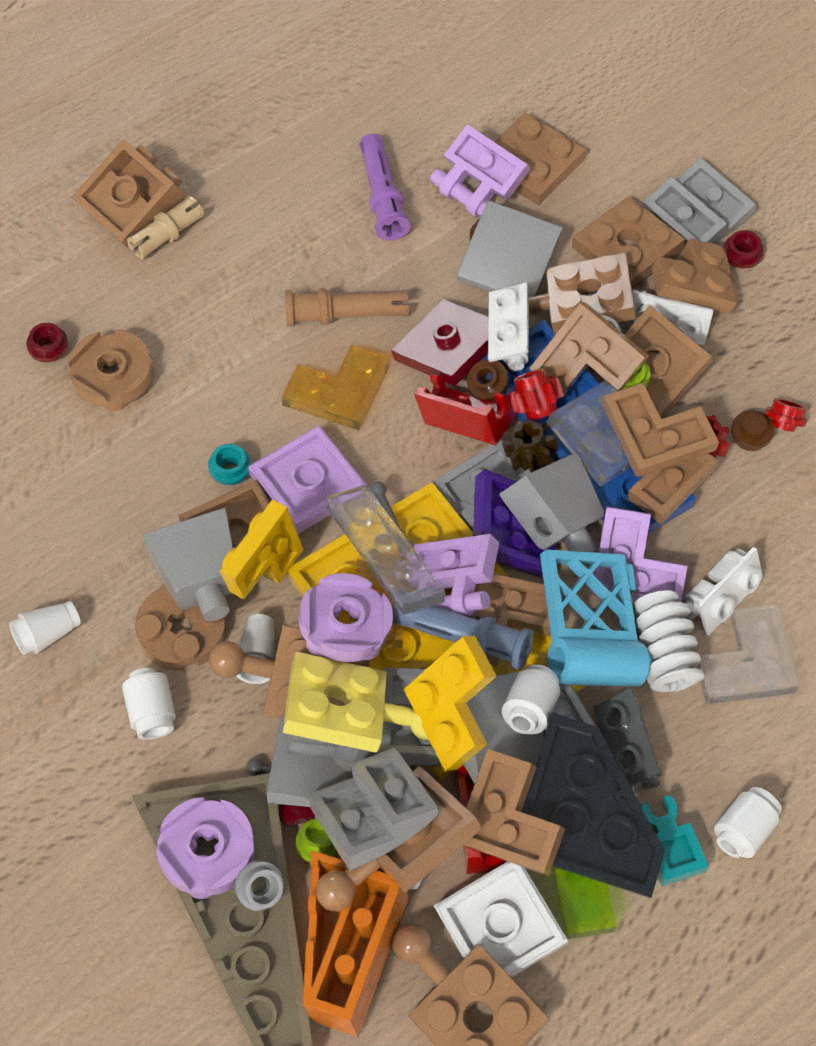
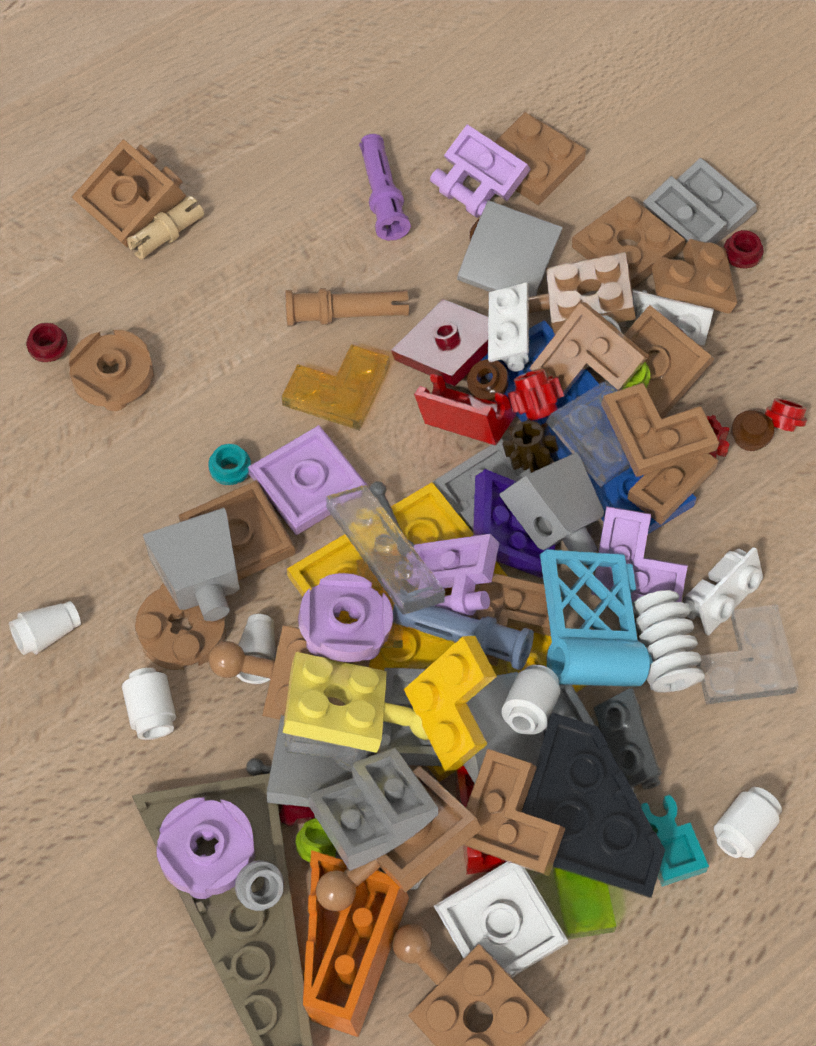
yellow plate [220,499,304,599] -> none

